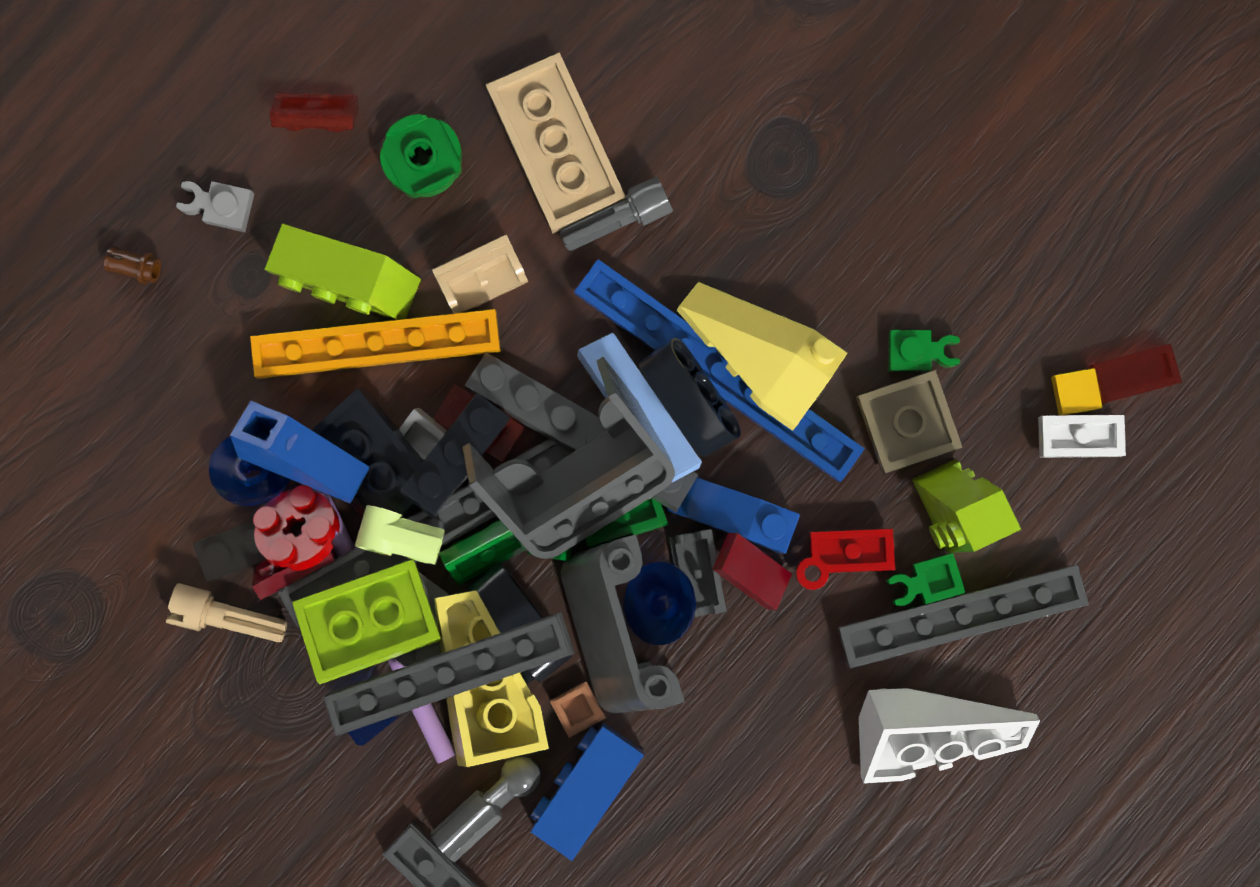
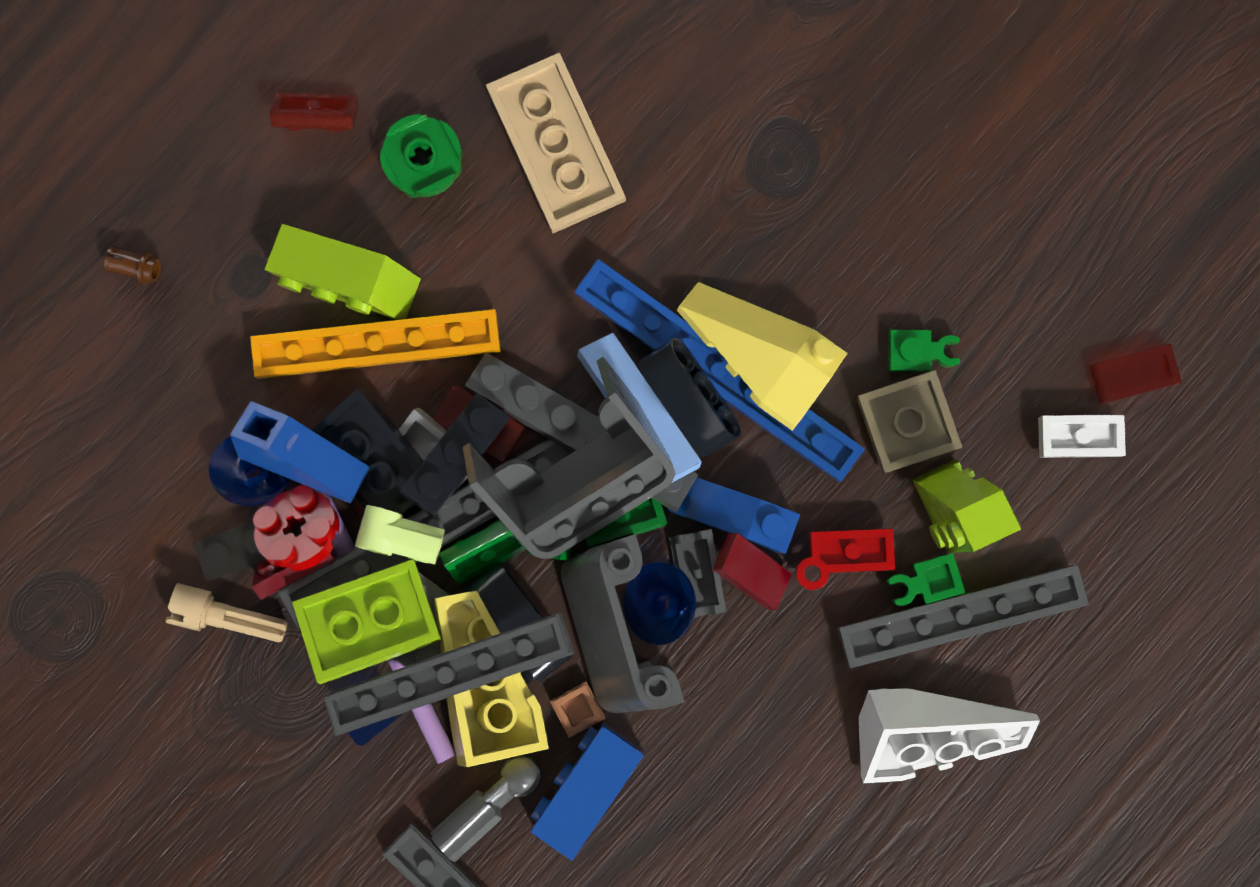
light grey plate [176,181,254,232] -> none
tan hinge [432,235,528,314] -> none
dark grey piece [560,176,673,251] -> none
yellow tile [1051,368,1103,416] -> none

